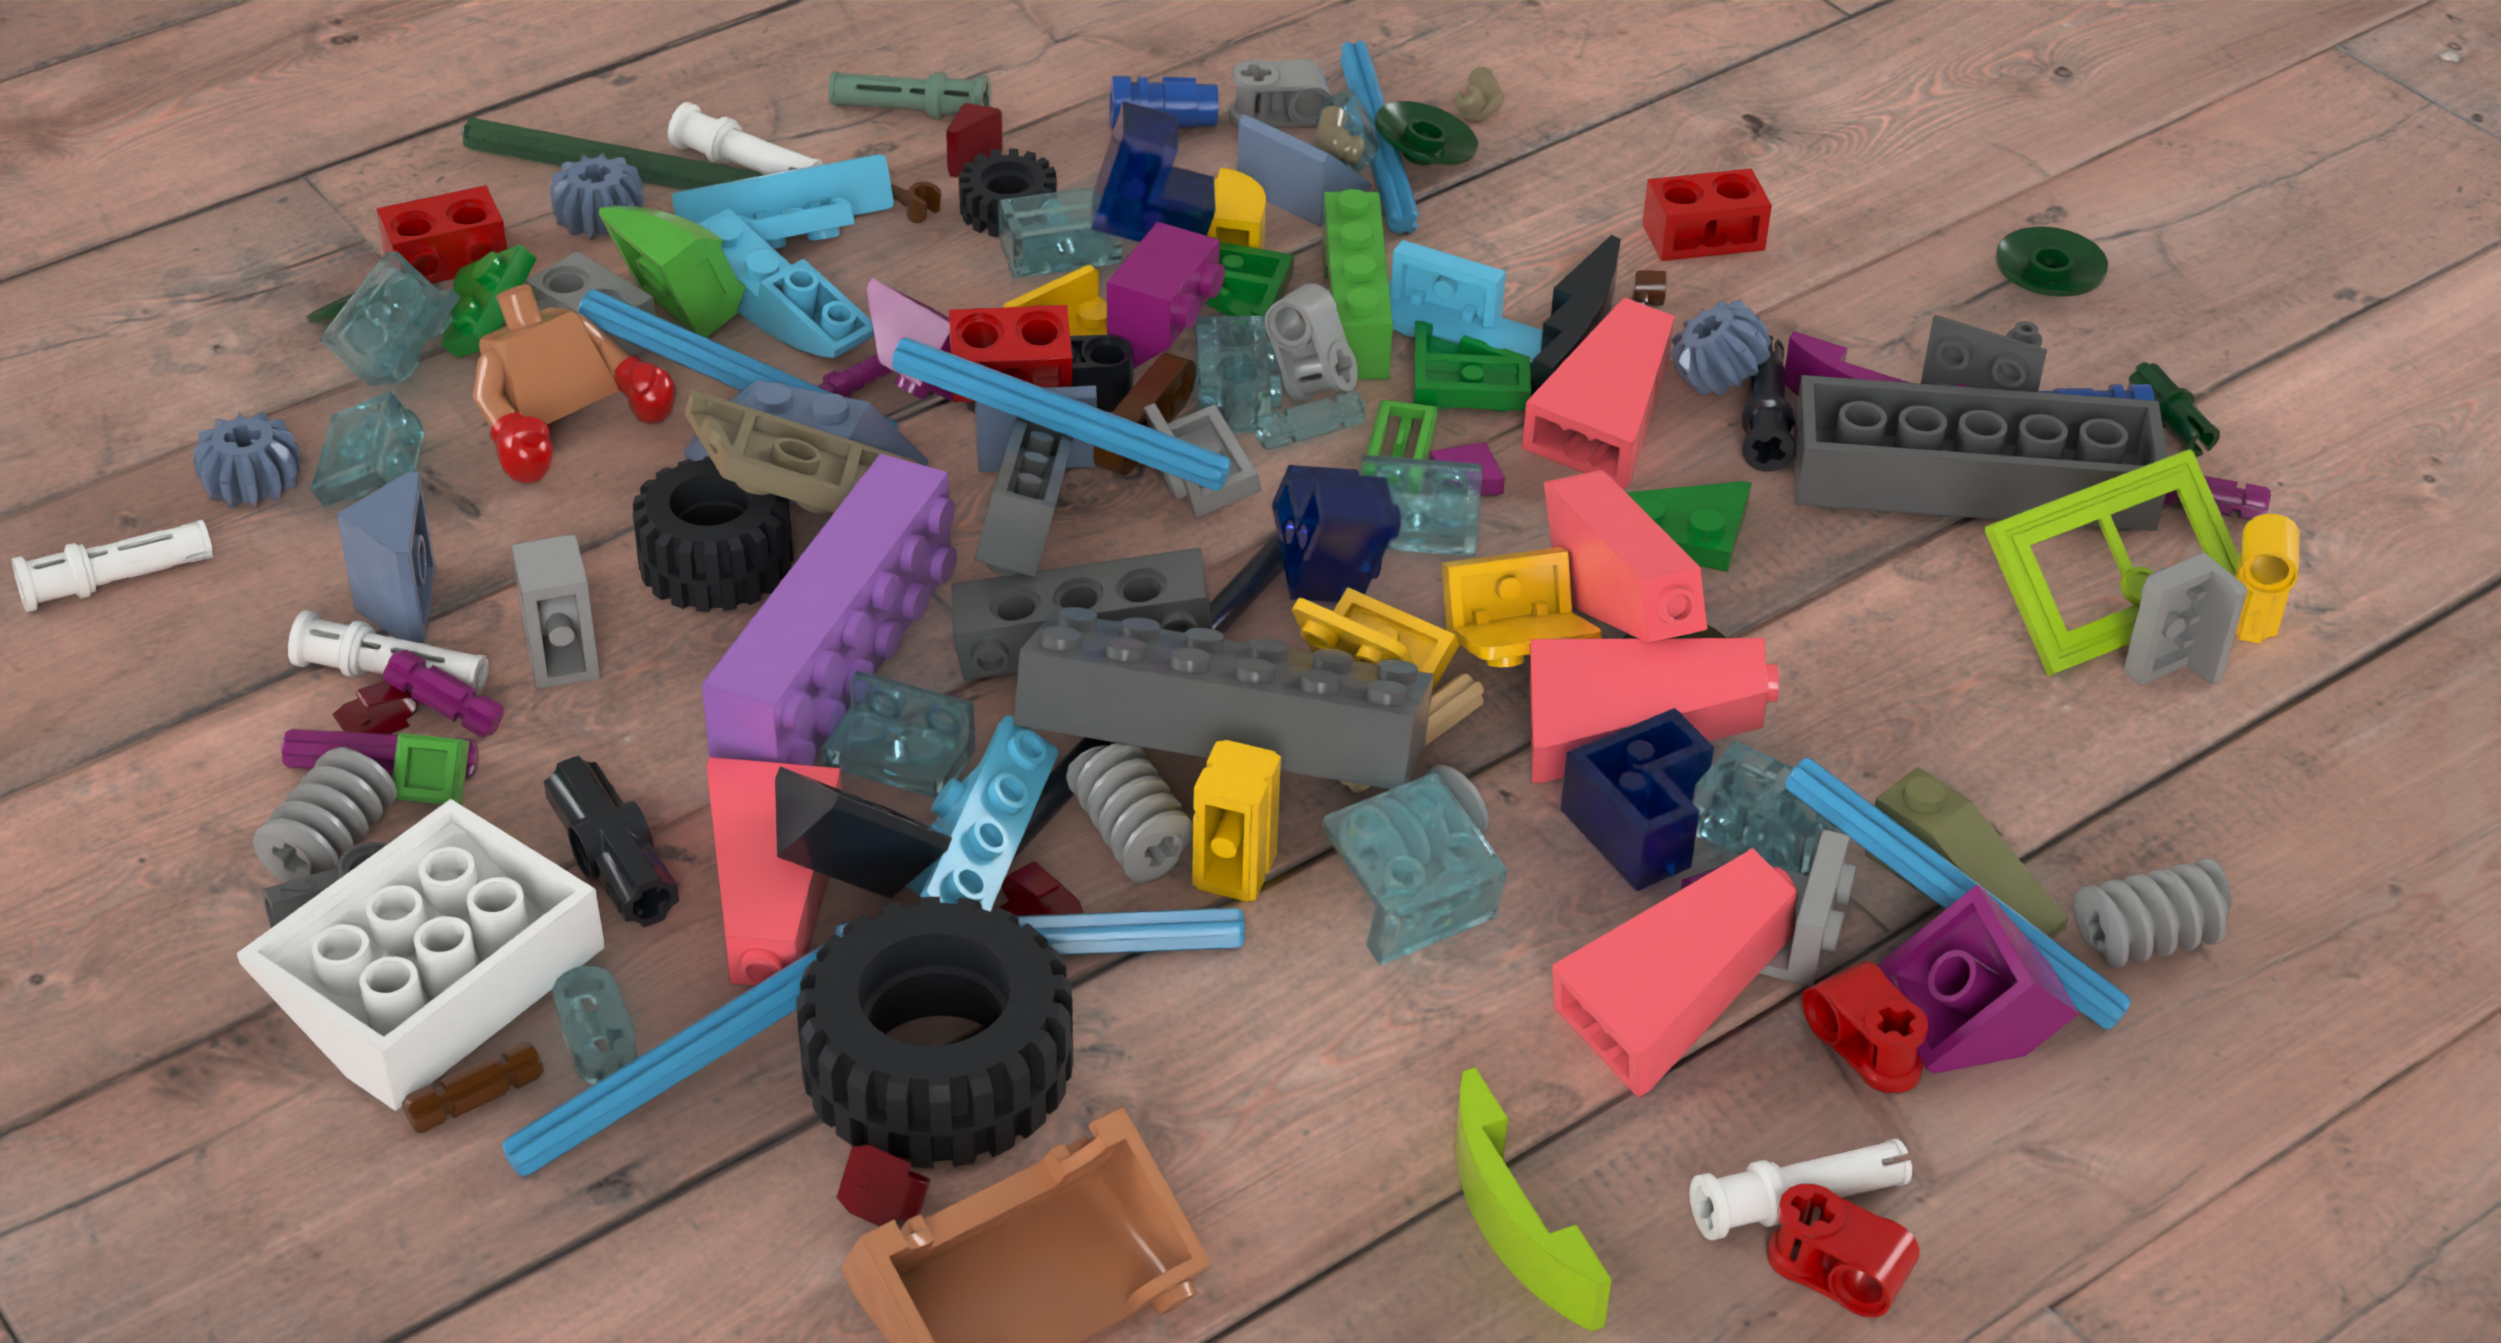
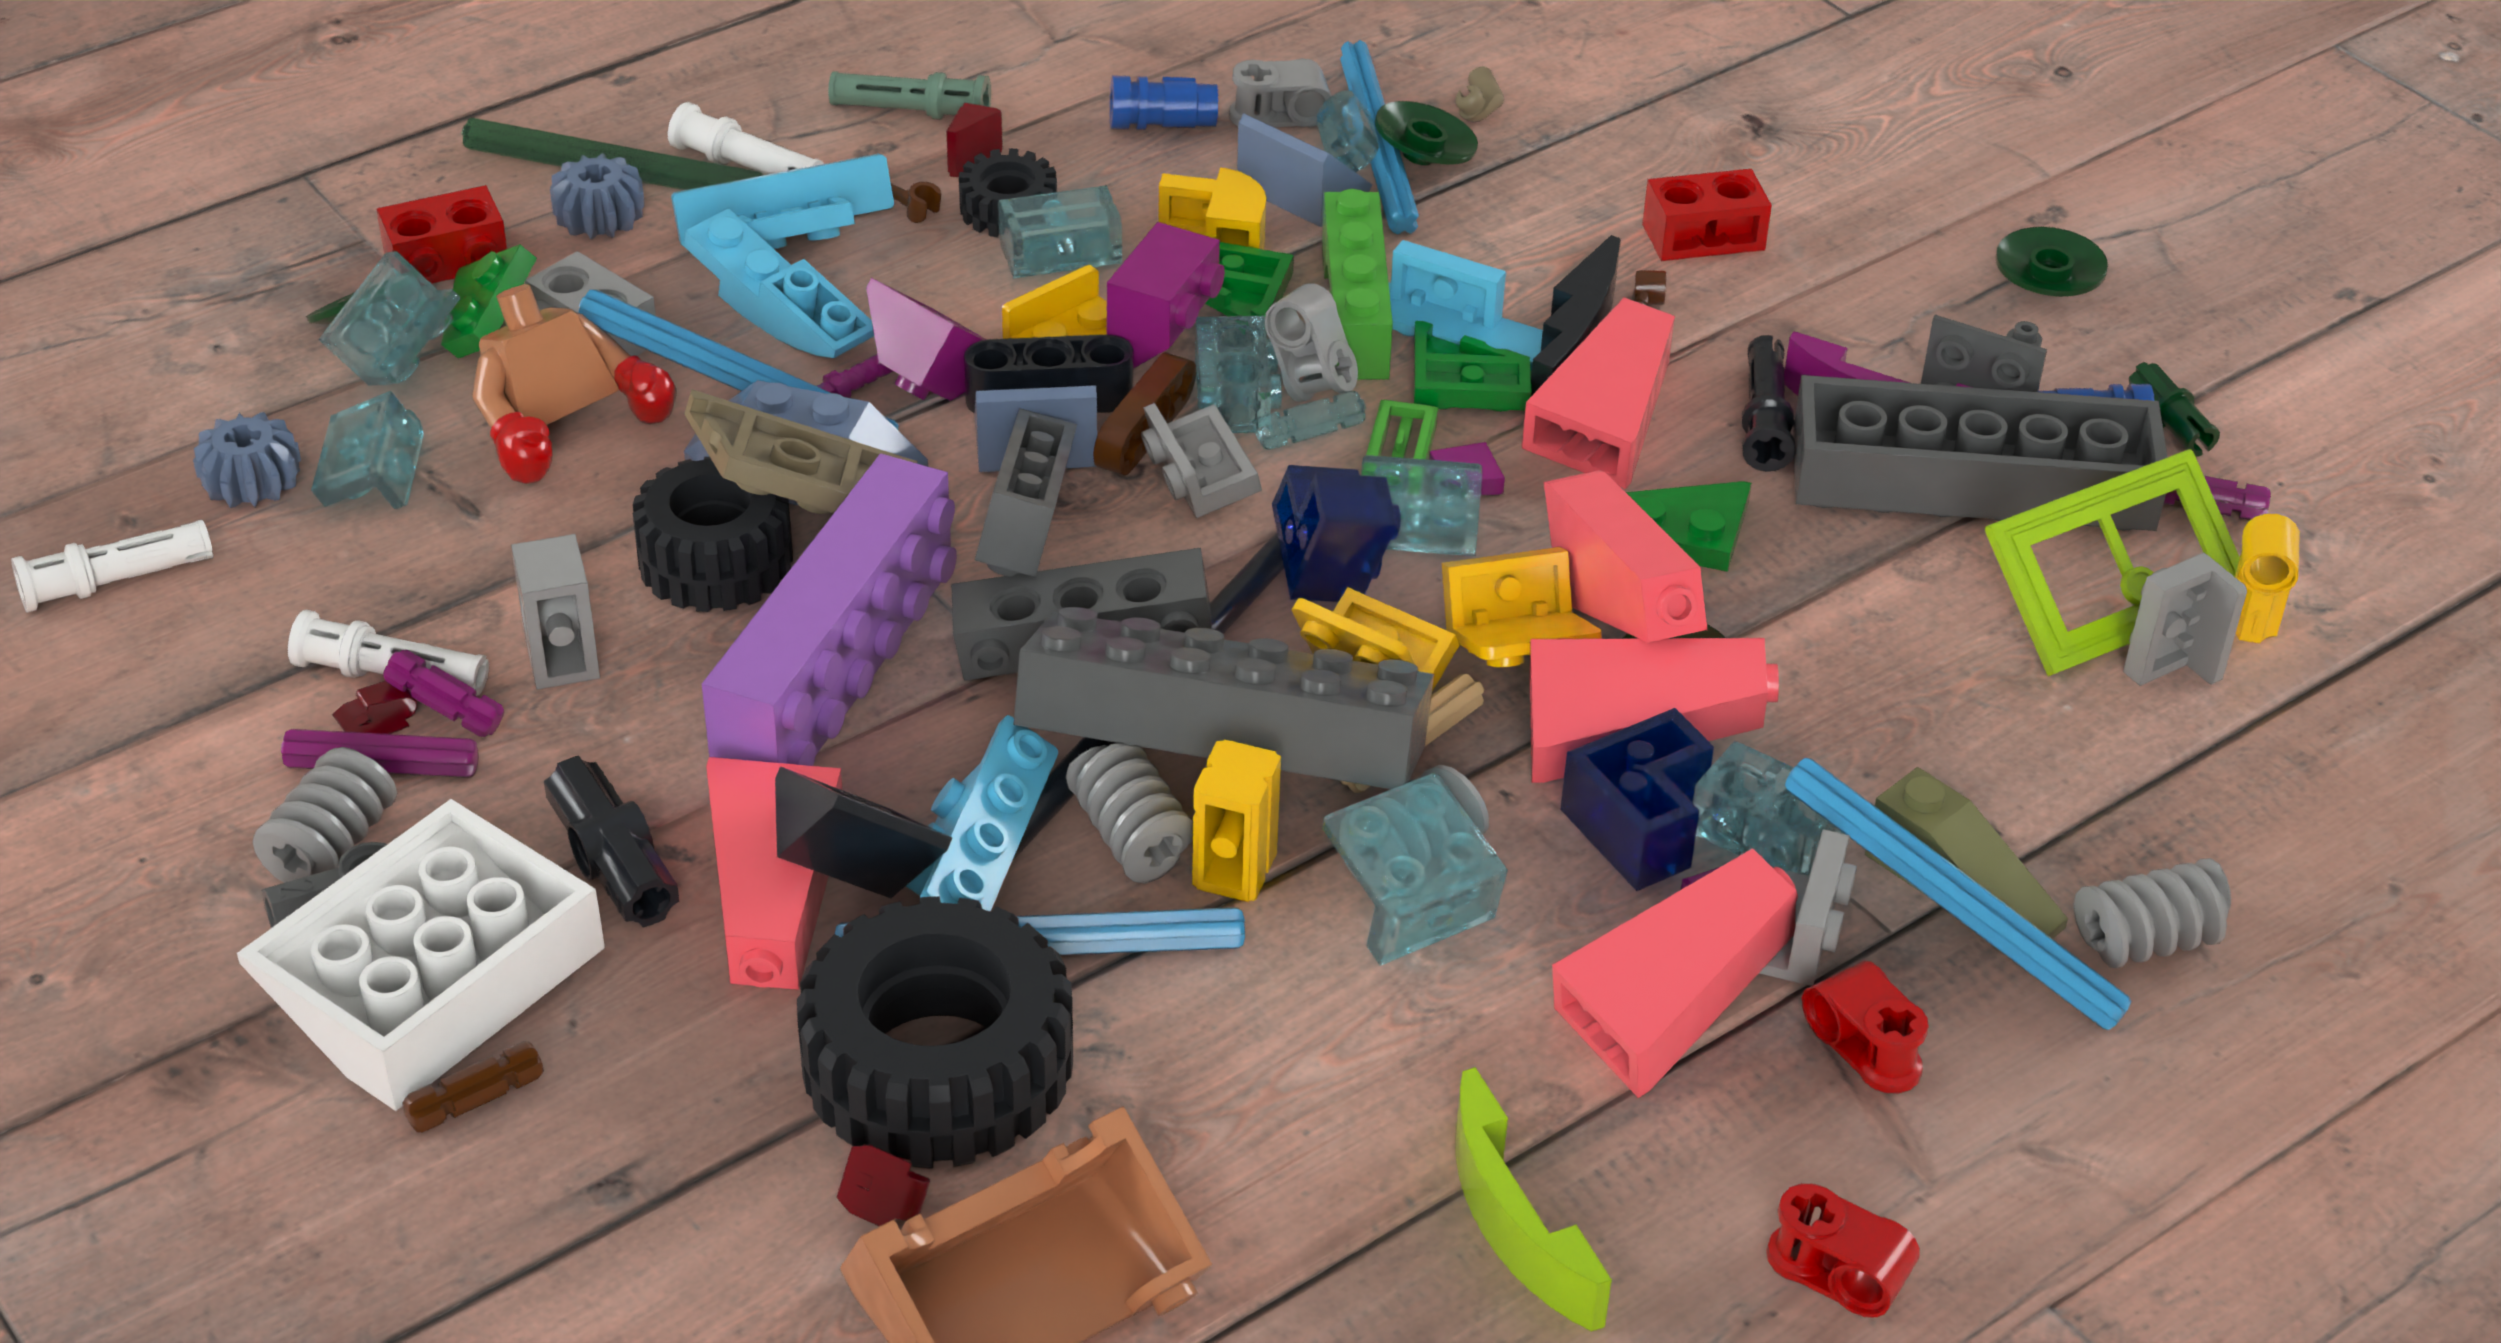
sand blue slope [337,471,436,644] -> none
bright green tile [393,733,470,805] -> none
dark azure axle [502,932,844,1177] -> none
clear light blue beam [553,966,638,1084] -> none
bright green slope [599,205,746,338] -> none
clear light blue bracket [823,671,975,798] -> none
dark azure axle [892,337,1231,491] -> none
red brick [949,305,1072,403] -> none
dark red piece [999,861,1083,916] -> none
clear blue brick [1091,101,1216,242] -> none
dark tan arm [1314,106,1365,165] -> none
sand blue gear [1670,300,1772,395] -> none
white pin [1690,1139,1912,1240] -> none
magenta slope [1877,884,2079,1074] -> none

